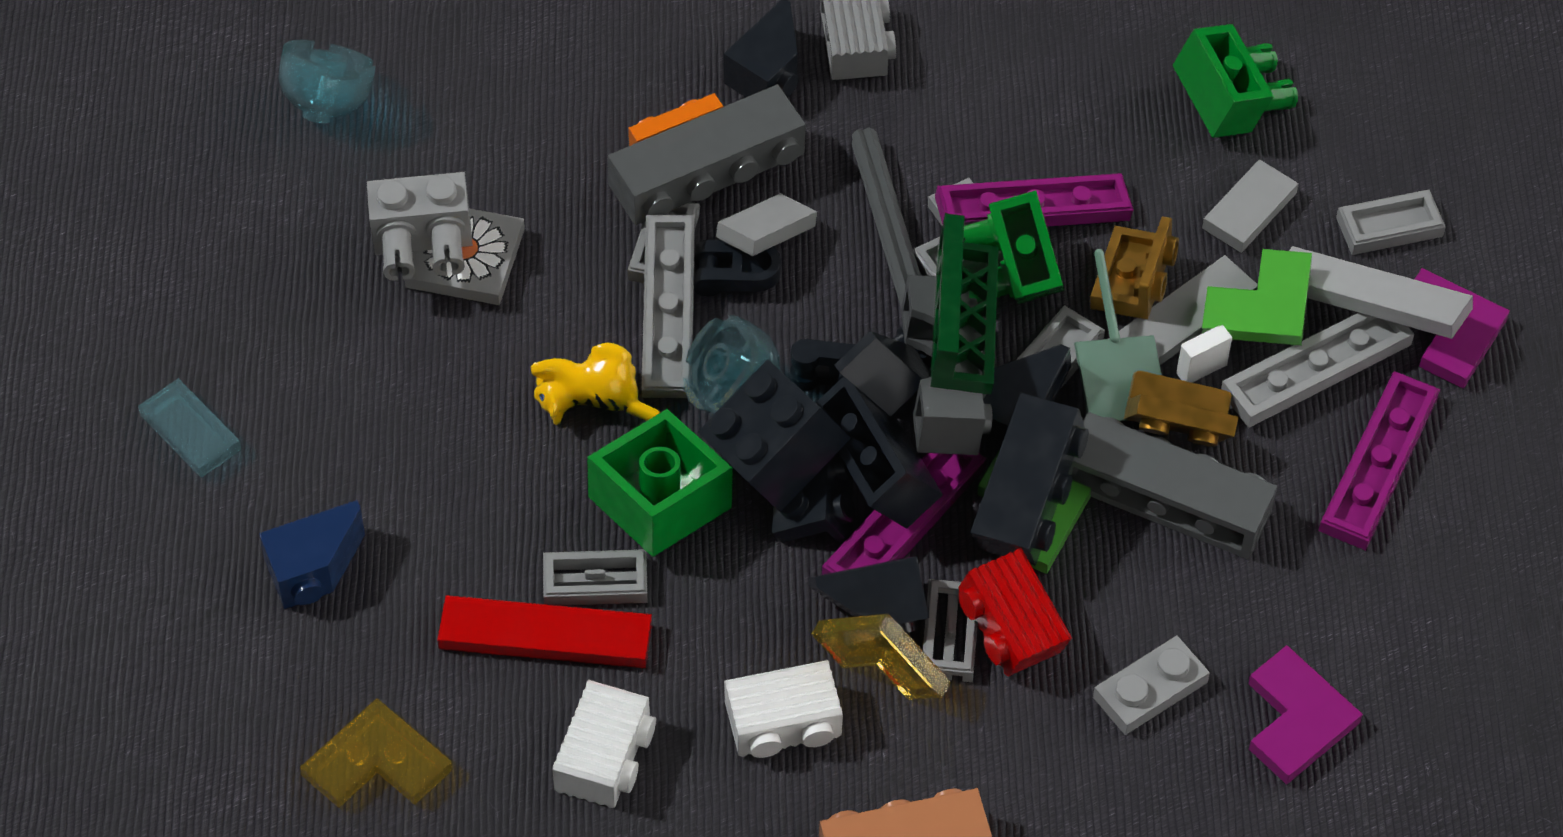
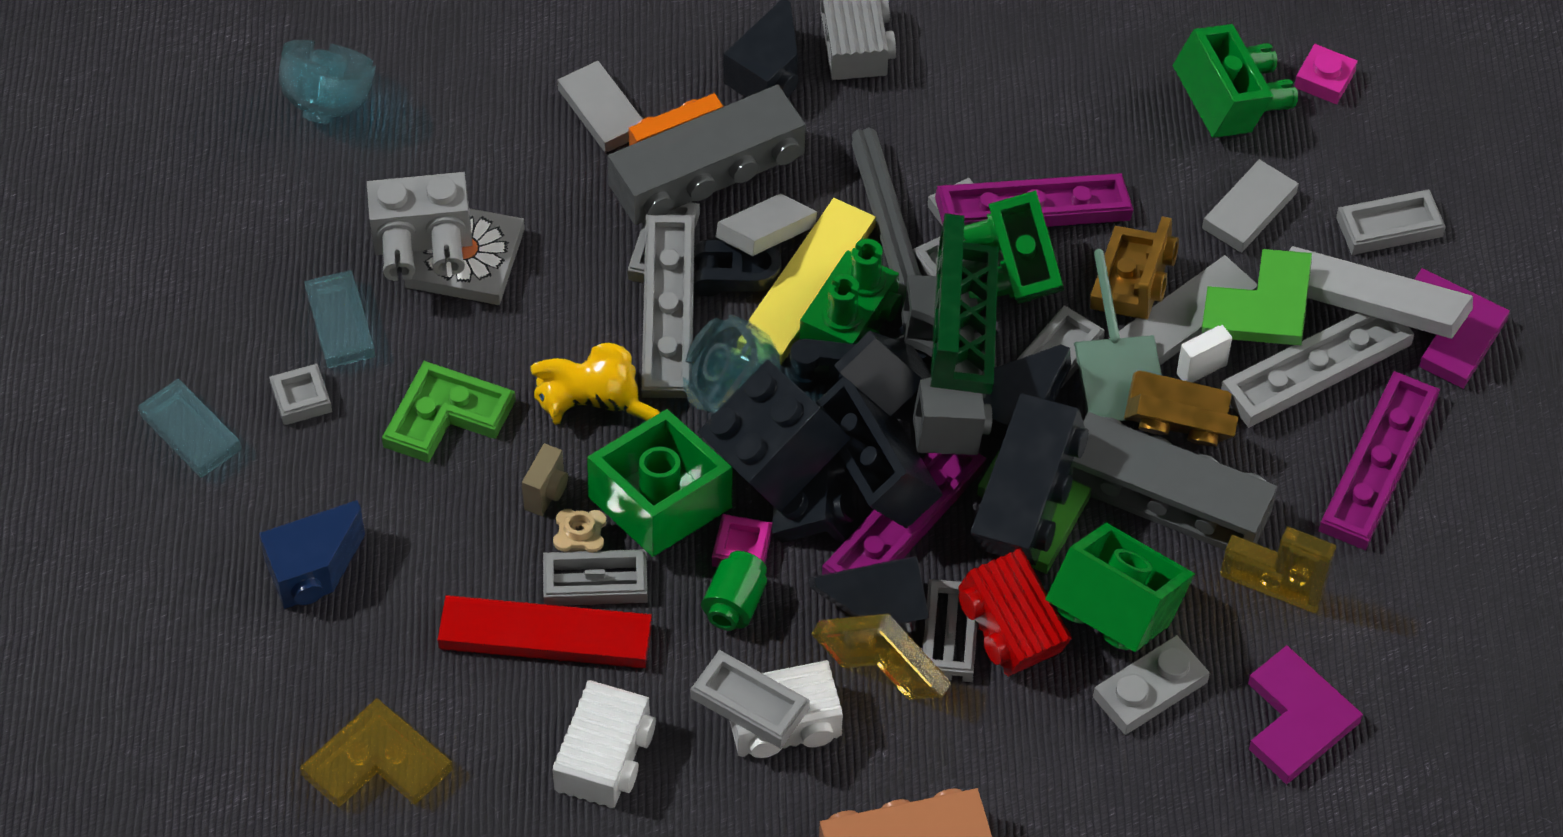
none -> light grey tile [269,364,332,426]
none -> clear light blue tile [304,270,376,368]
none -> bright green tile [382,361,516,463]
none -> dark tan plate [522,443,568,517]
none -> tan plate [553,509,607,553]
none -> light grey tile [557,61,643,153]
none -> light grey tile [690,650,810,749]
none -> green brick [701,551,767,631]
none -> dark pink tile [712,514,772,567]
none -> light yellow tile [738,198,876,365]
none -> green brick [800,239,903,344]
none -> green brick [1045,522,1195,652]
none -> clear yellow tile [1220,526,1337,613]
none -> dark pink plate [1294,44,1358,104]

